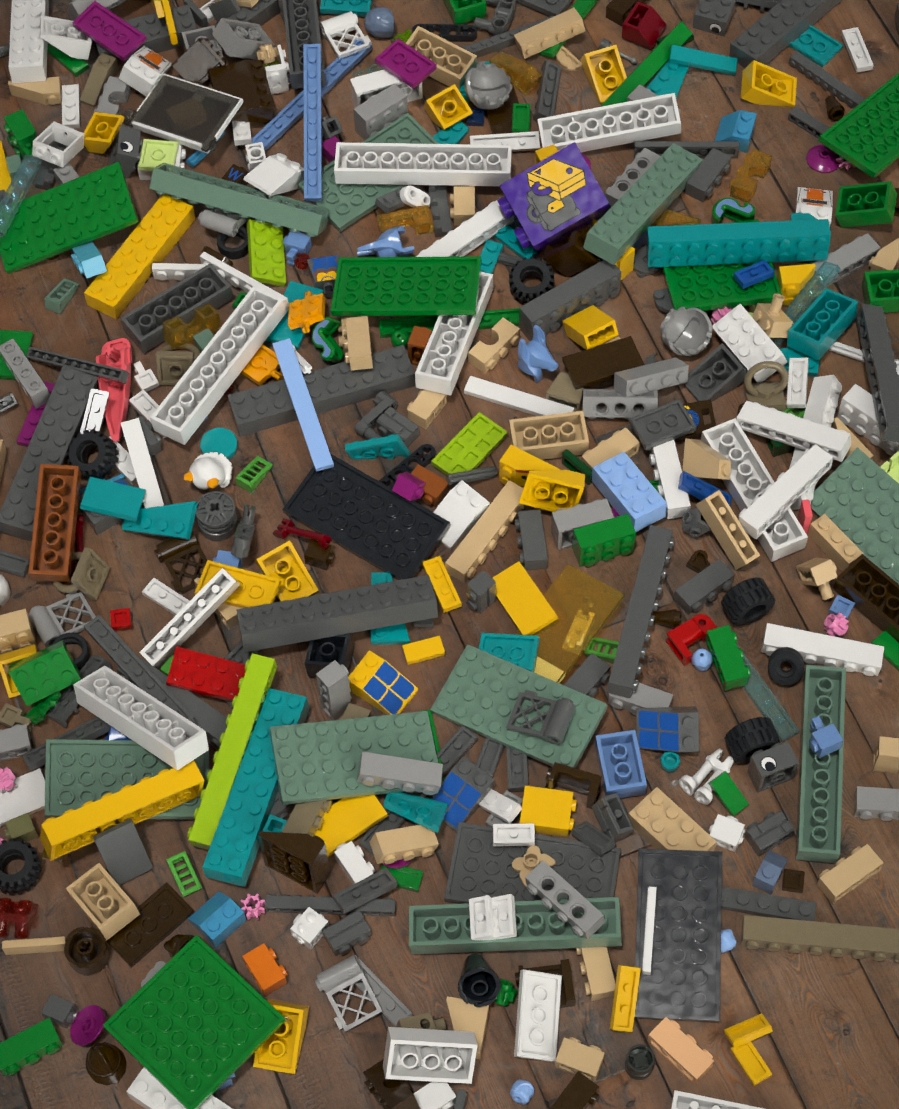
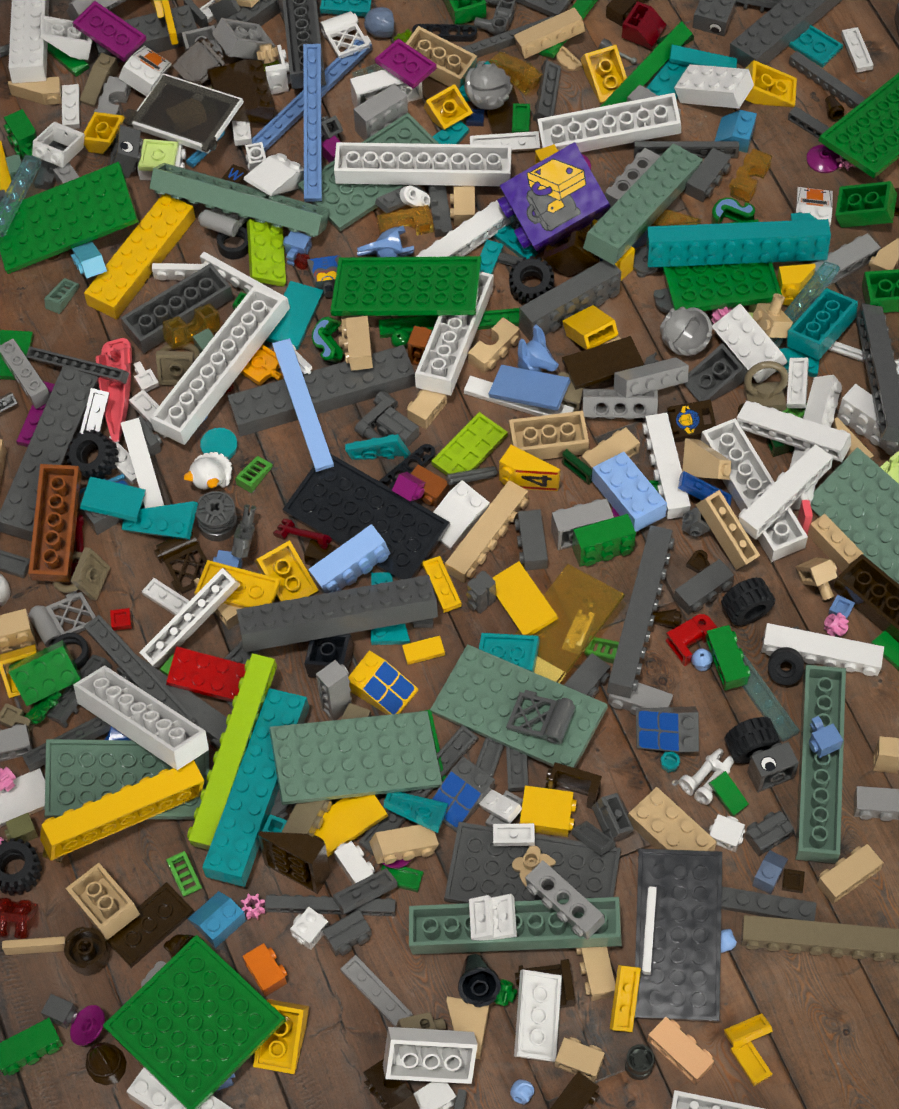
dark grey tile [93,818,153,885] -> none
dark brown tile [201,246,233,267] -> none
light orange plate [288,291,326,333] -> none
light grey piece [315,955,383,1032] -> none
light grey brick [357,752,443,795] -> none
yellow slope [519,470,585,512] -> none
medium blue brick [594,730,647,798] -> none
dark grey tile [629,399,697,450] -> none
blue plate [733,260,774,289] -> none
none -> light blue brick [308,524,391,593]
none -> medium blue tile [488,365,570,411]
none -> white brick [674,64,754,108]

